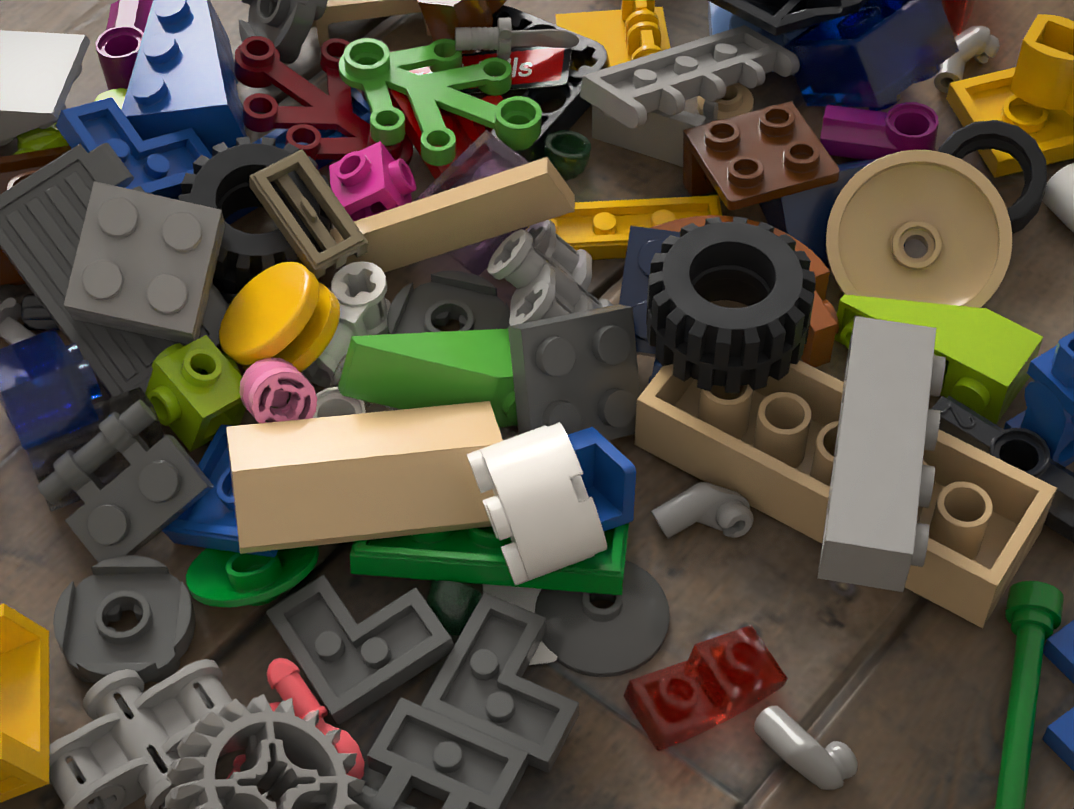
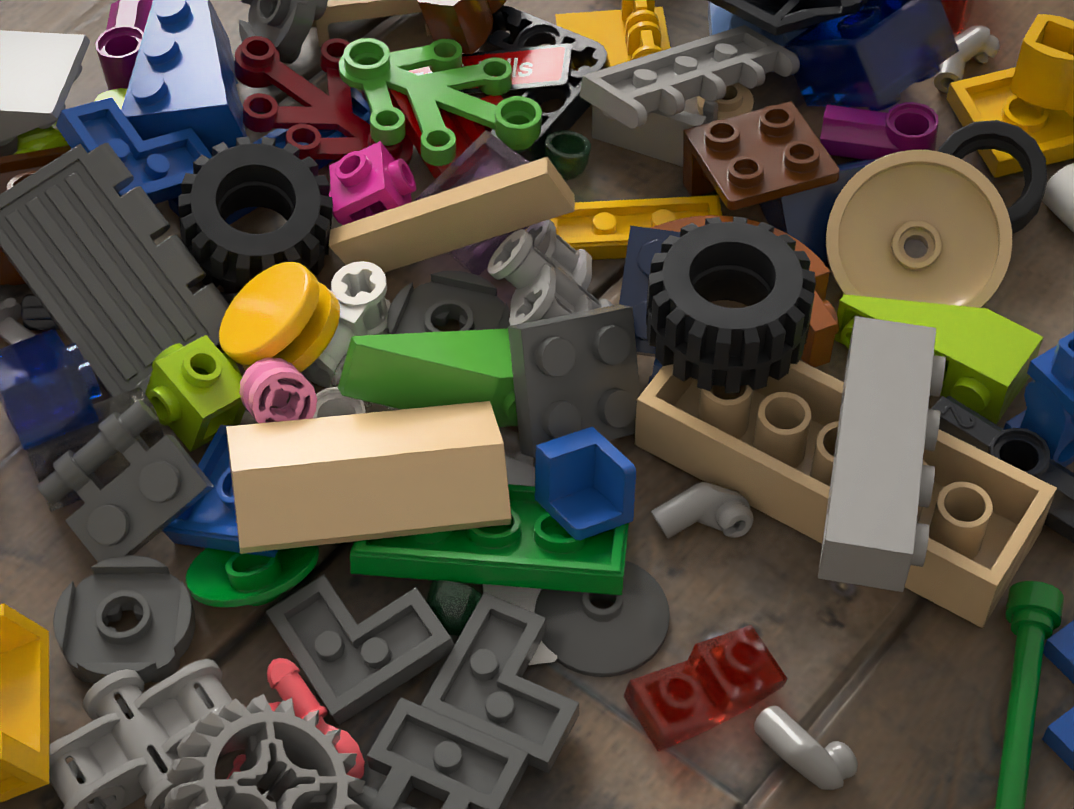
light grey brick [63,181,225,344] -> none
dark tan tile [249,149,368,279] -> none
light grey piece [455,18,579,60] -> none
white brick [467,422,607,586] -> none

